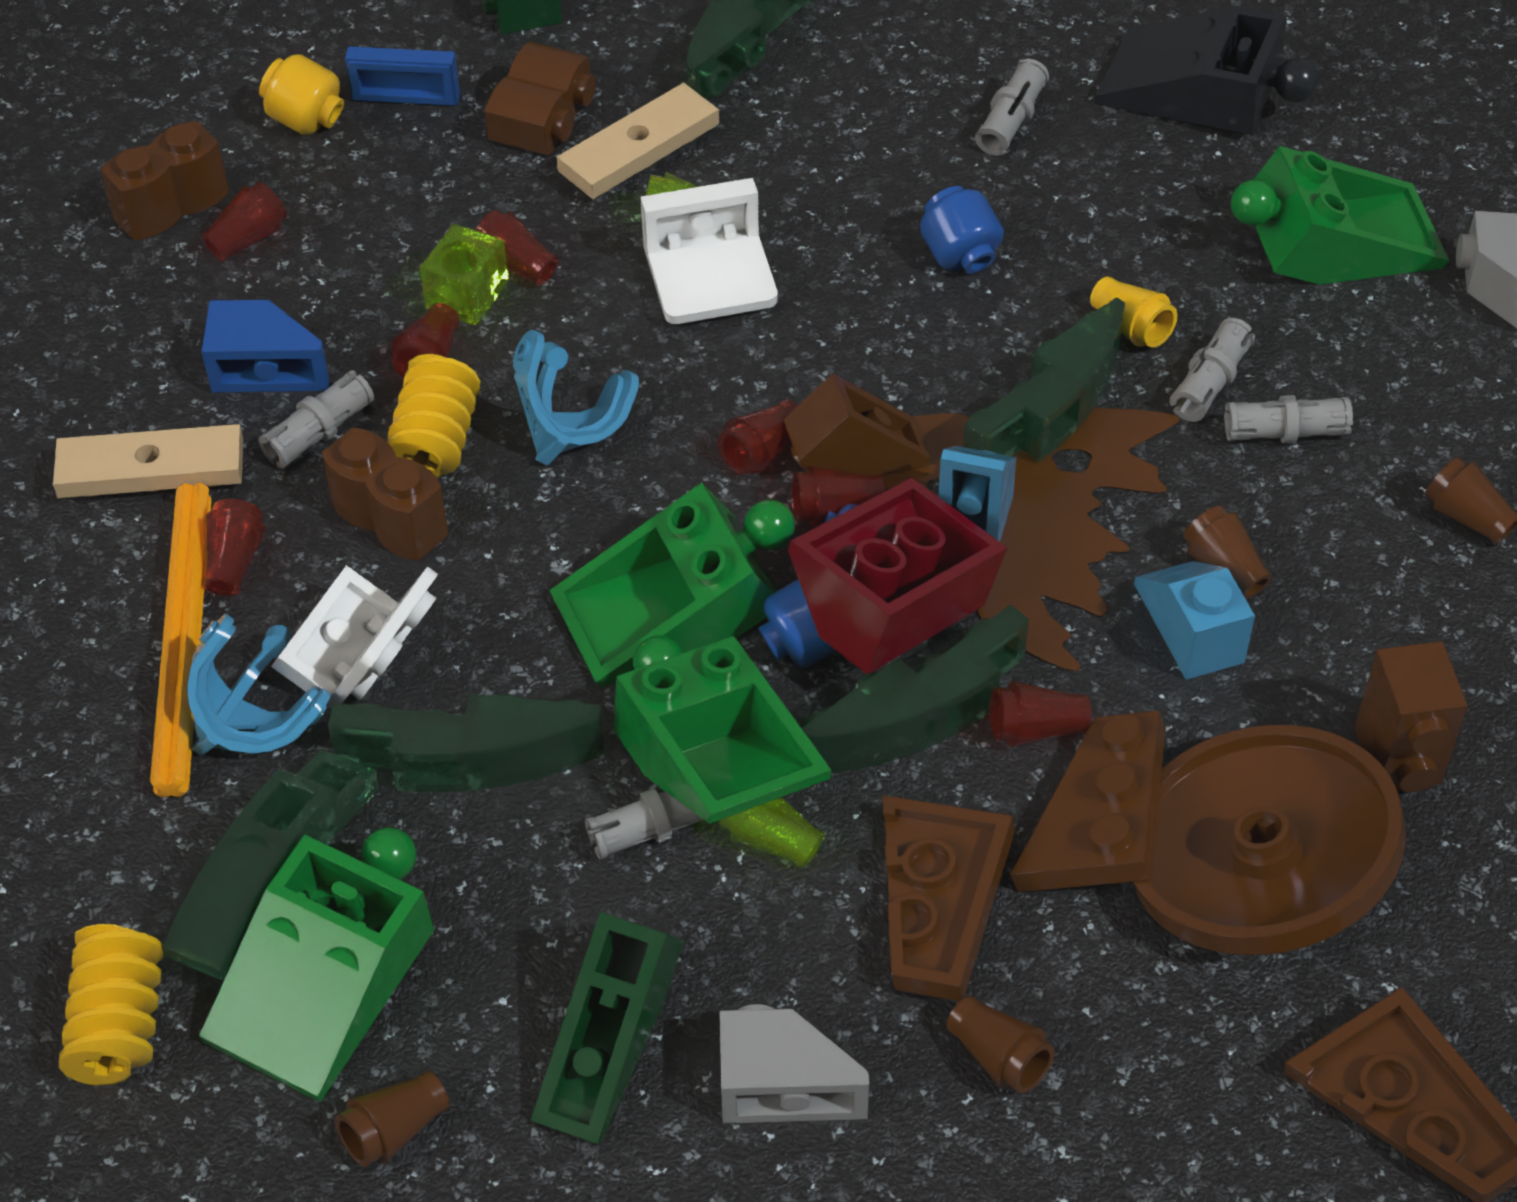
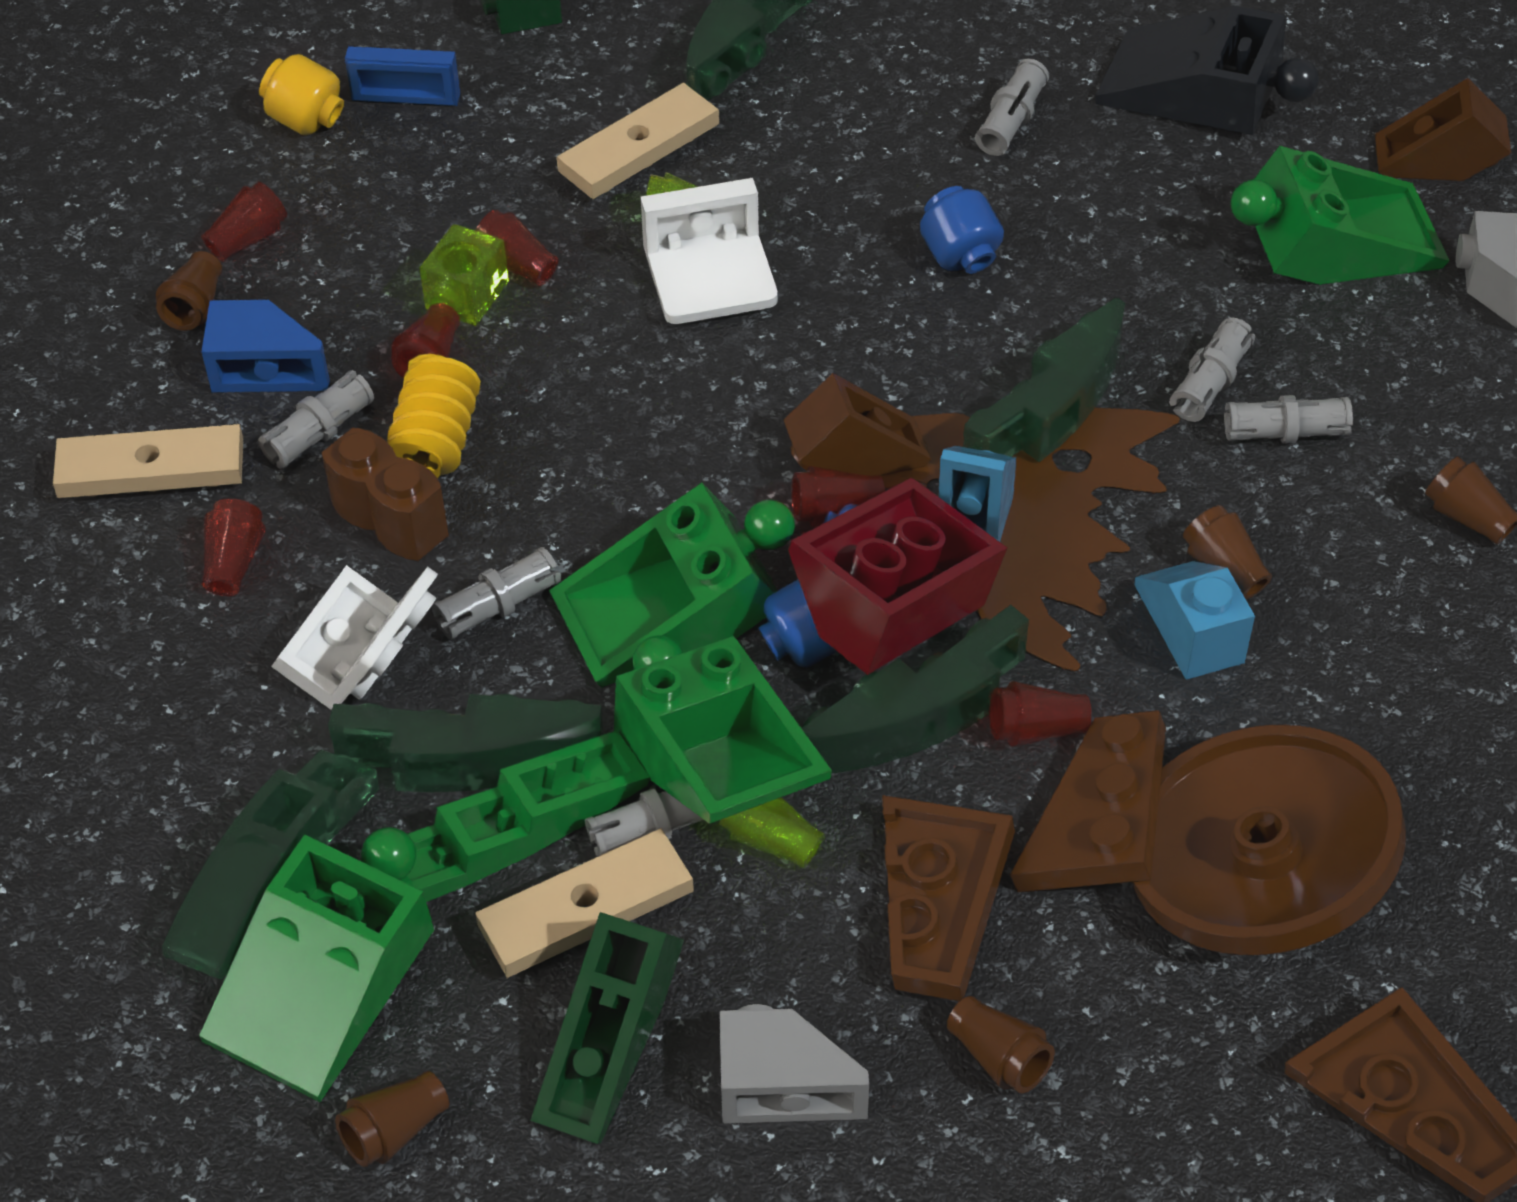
yellow piece [59,924,164,1086] -> none
reddish brown brick [100,121,229,241] -> none
light orange axle [150,482,212,798] -> none
dark azure helmet [187,613,331,756] -> none
reddish brown brick [485,41,596,155] -> none
dark azure helmet [513,329,639,465] -> none
clear red cone [718,399,798,474] -> none
yellow cone [1090,276,1178,348] -> none
reddish brown brick [1354,641,1468,792] -> none
none -> reddish brown cone [156,251,222,331]
none -> green slope [401,730,650,902]
none -> light grey pin [431,547,561,640]
none -> tan tile [475,828,694,978]
none -> reddish brown slope [1375,78,1511,181]

